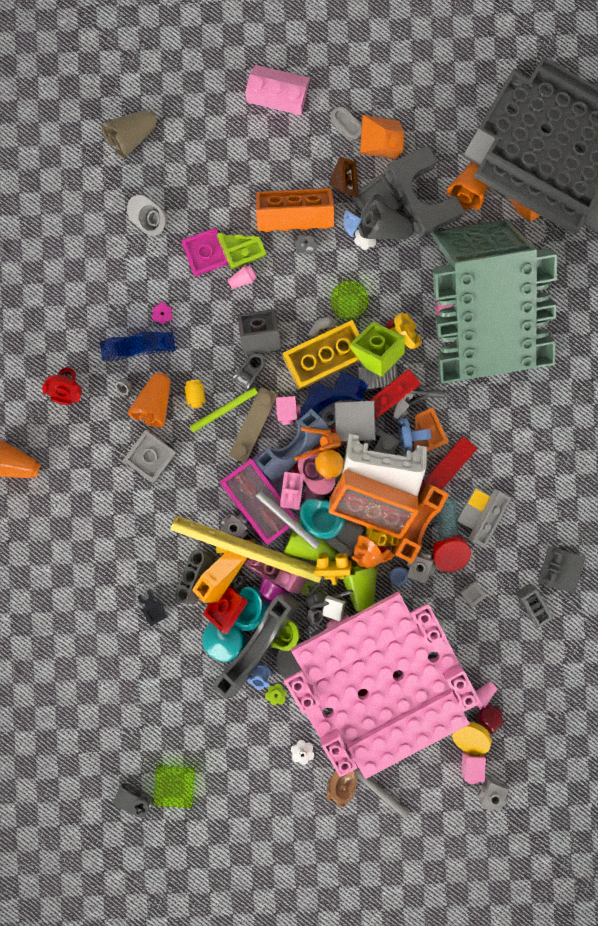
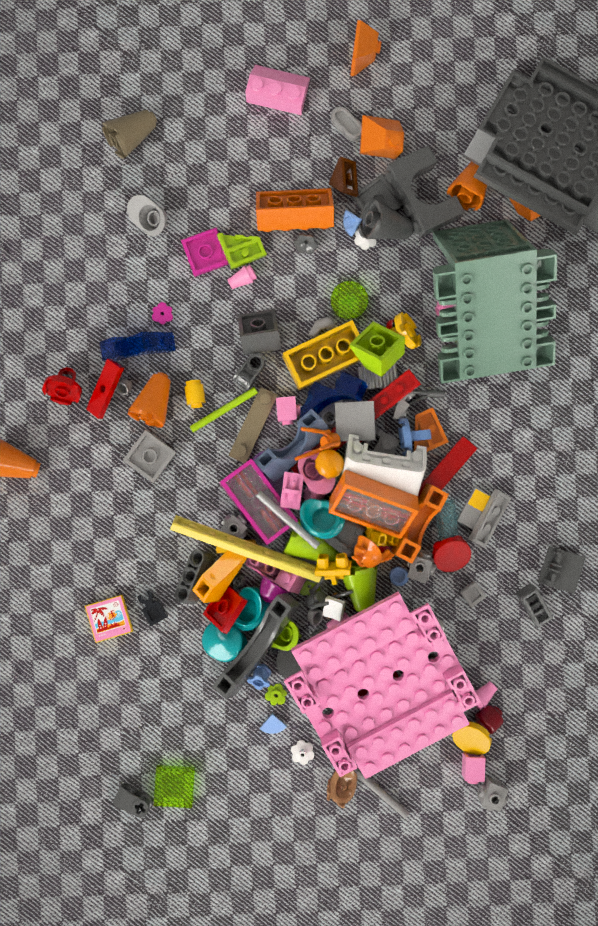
none -> tile [85,594,133,643]
none -> red tile [86,359,124,419]
none -> light blue tile [260,713,287,734]
none -> orange slope [350,20,381,77]

